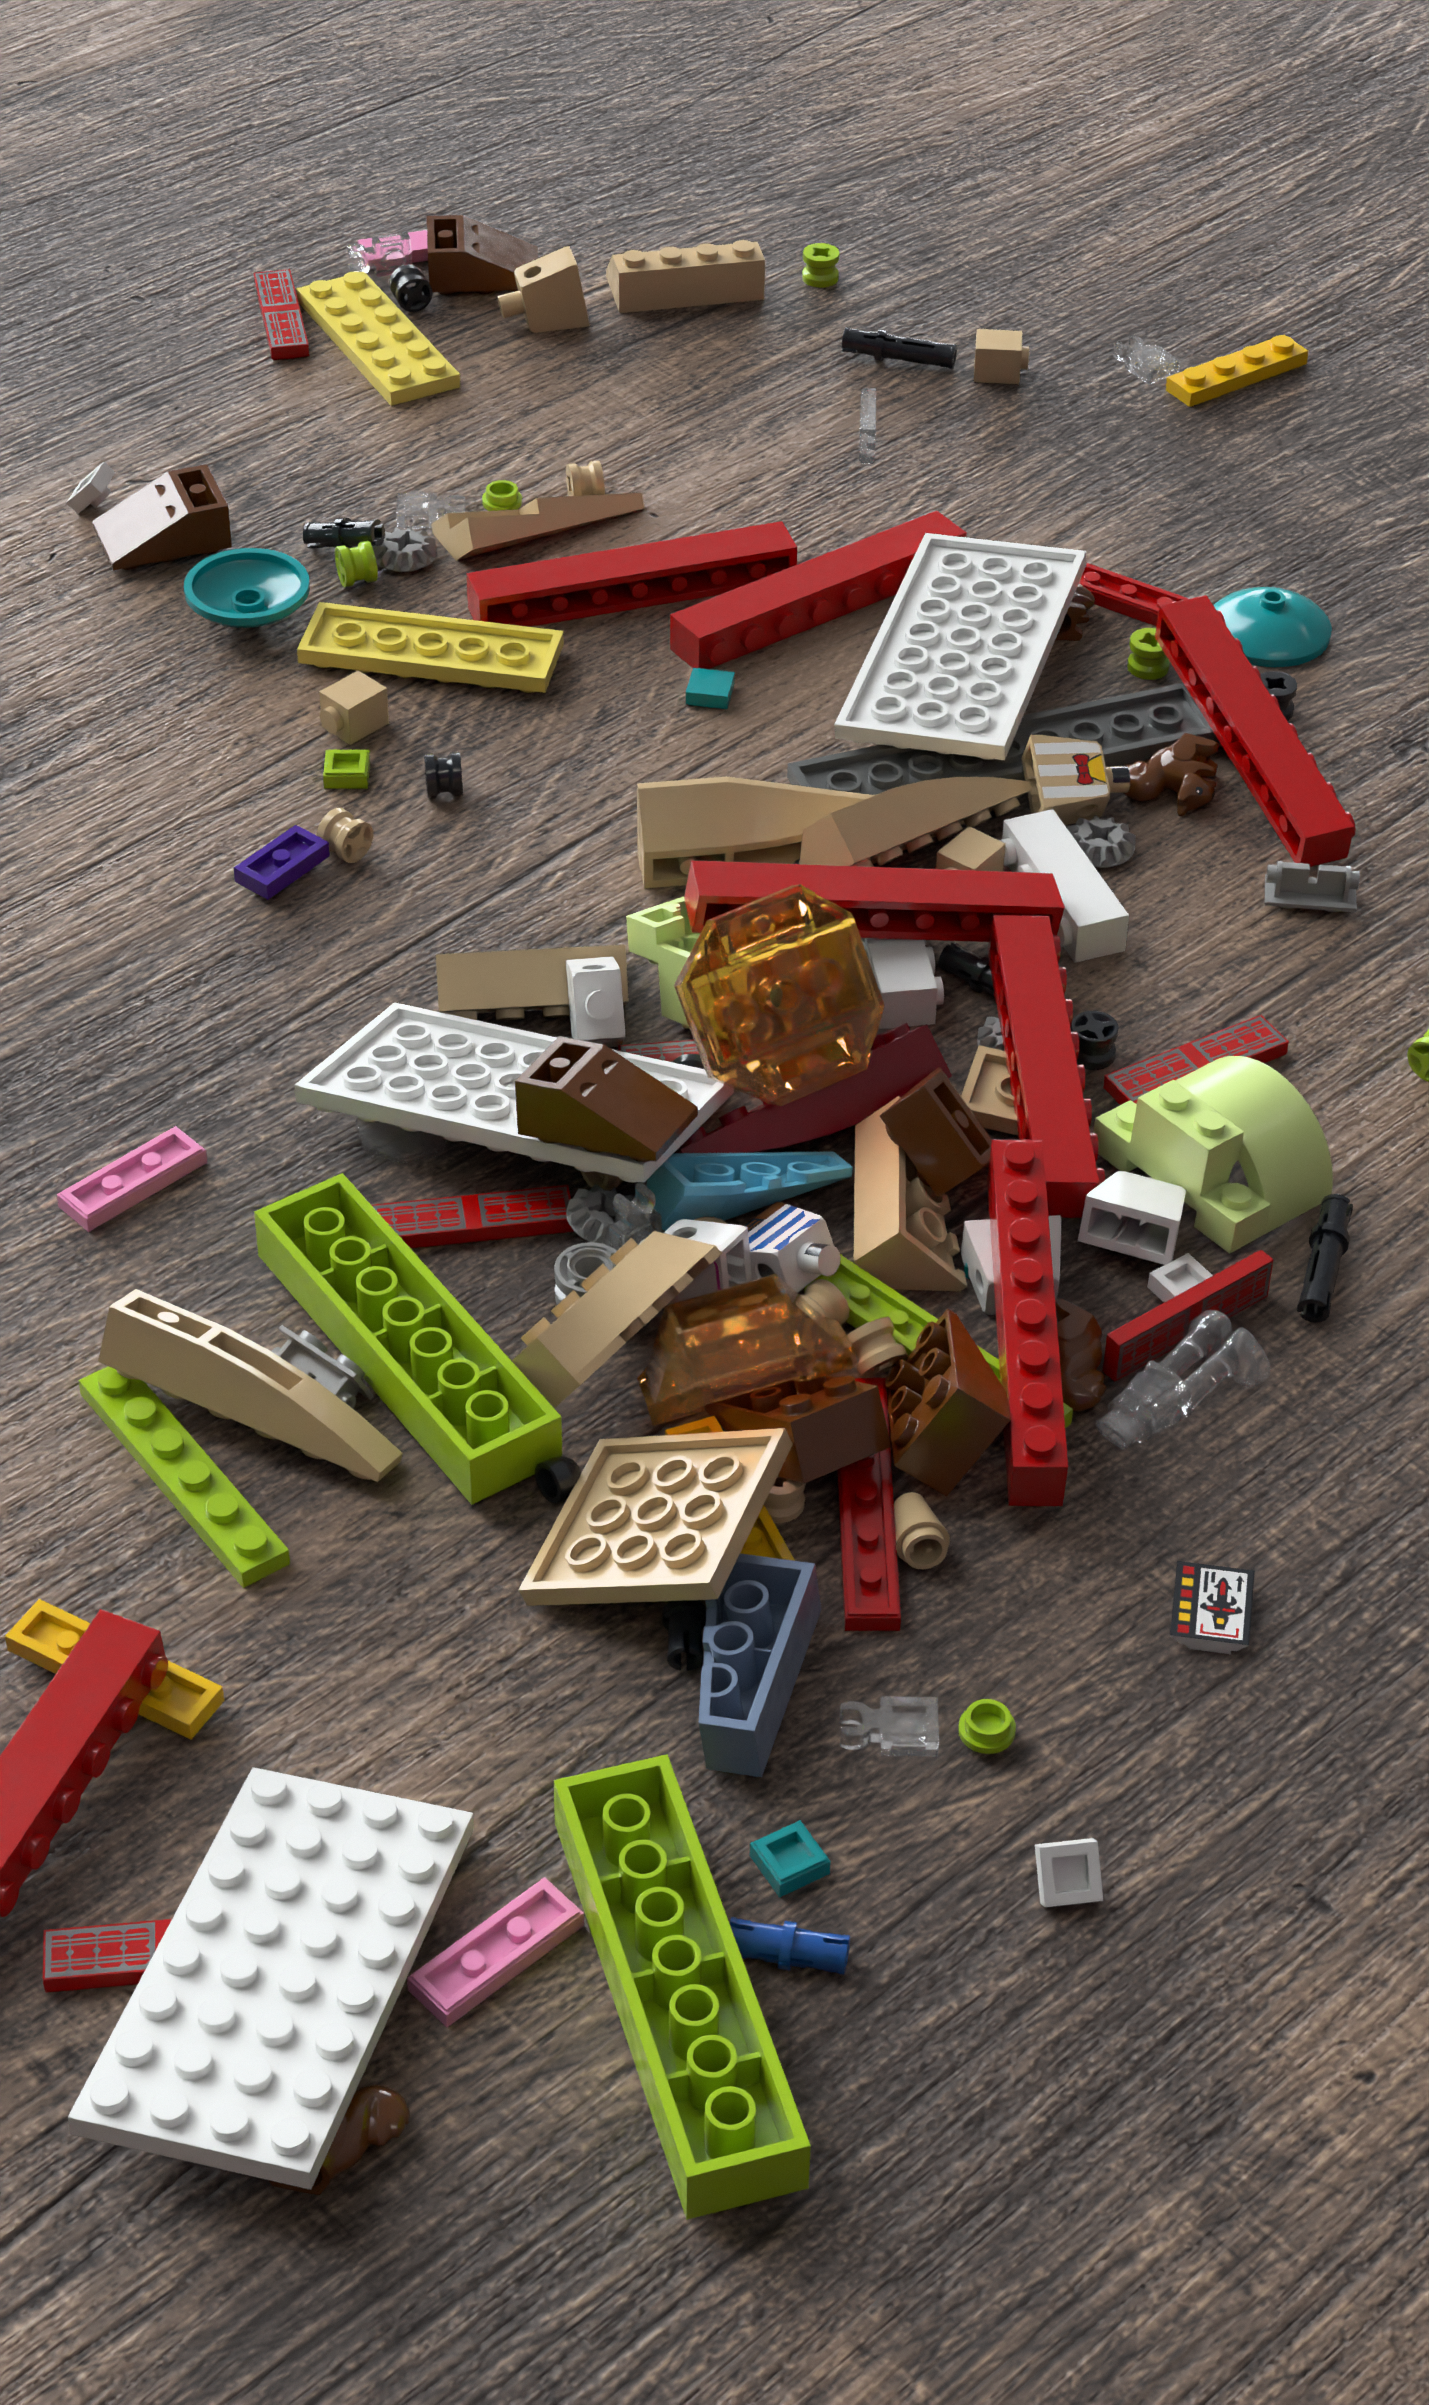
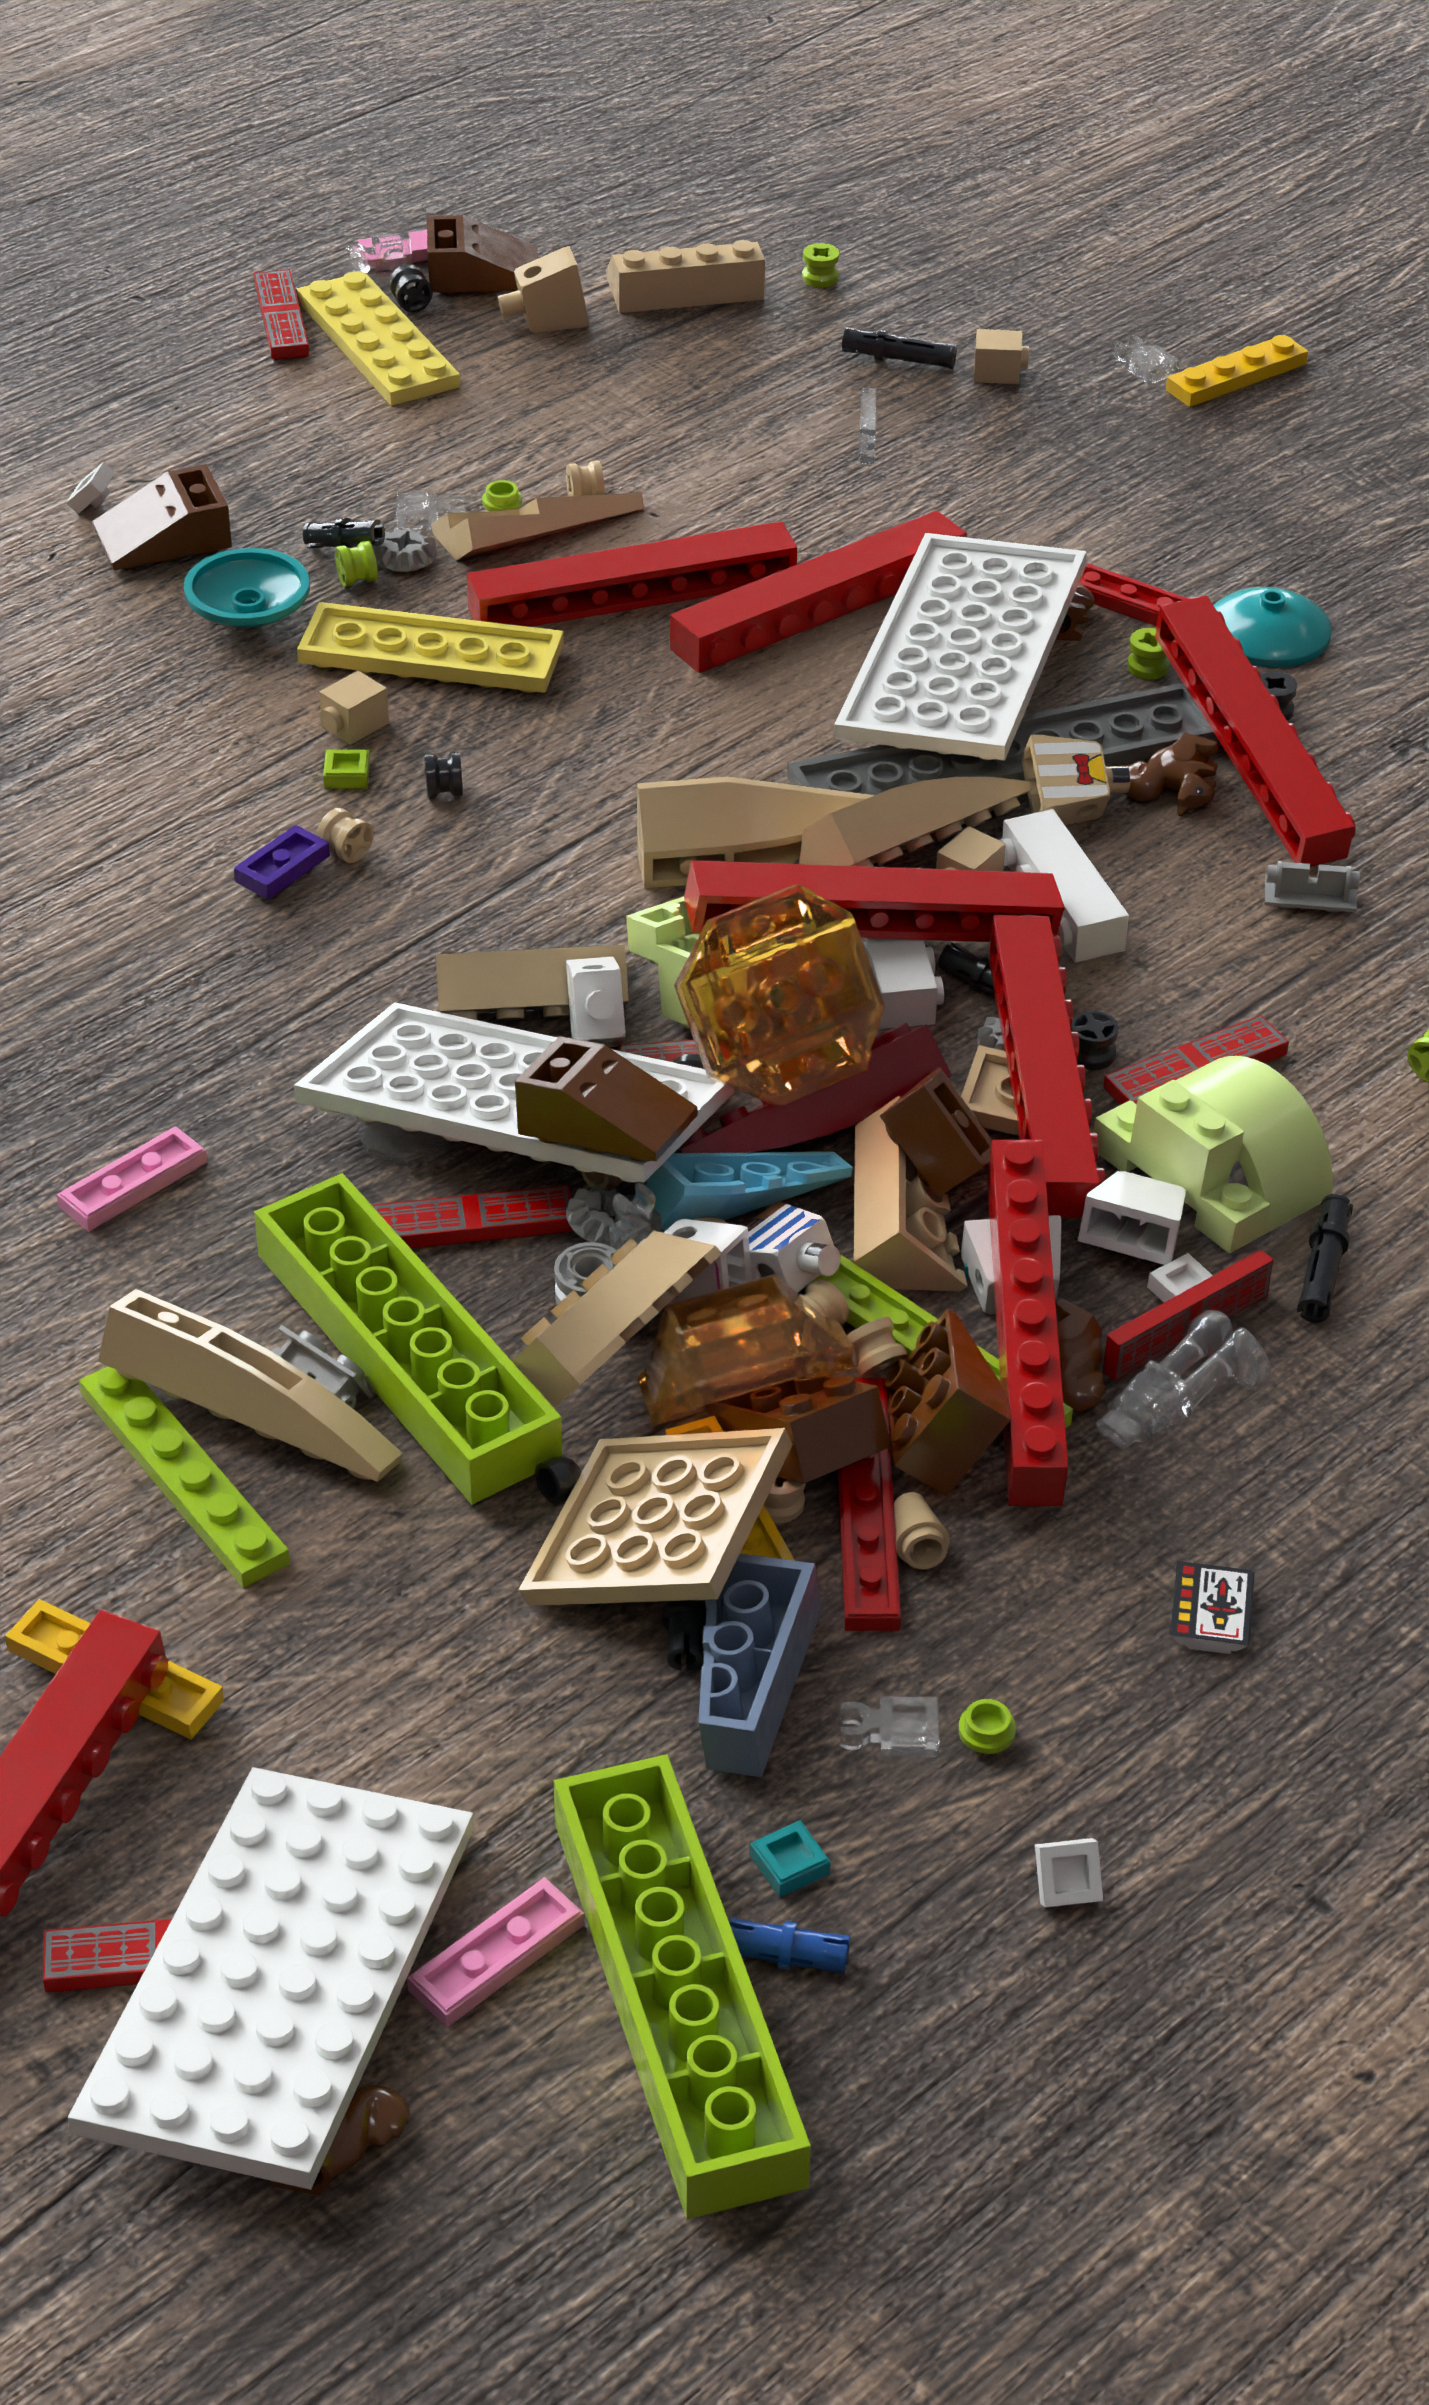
teal tile [686,668,735,709] -> none
light grey gear [1067,815,1136,867] -> none

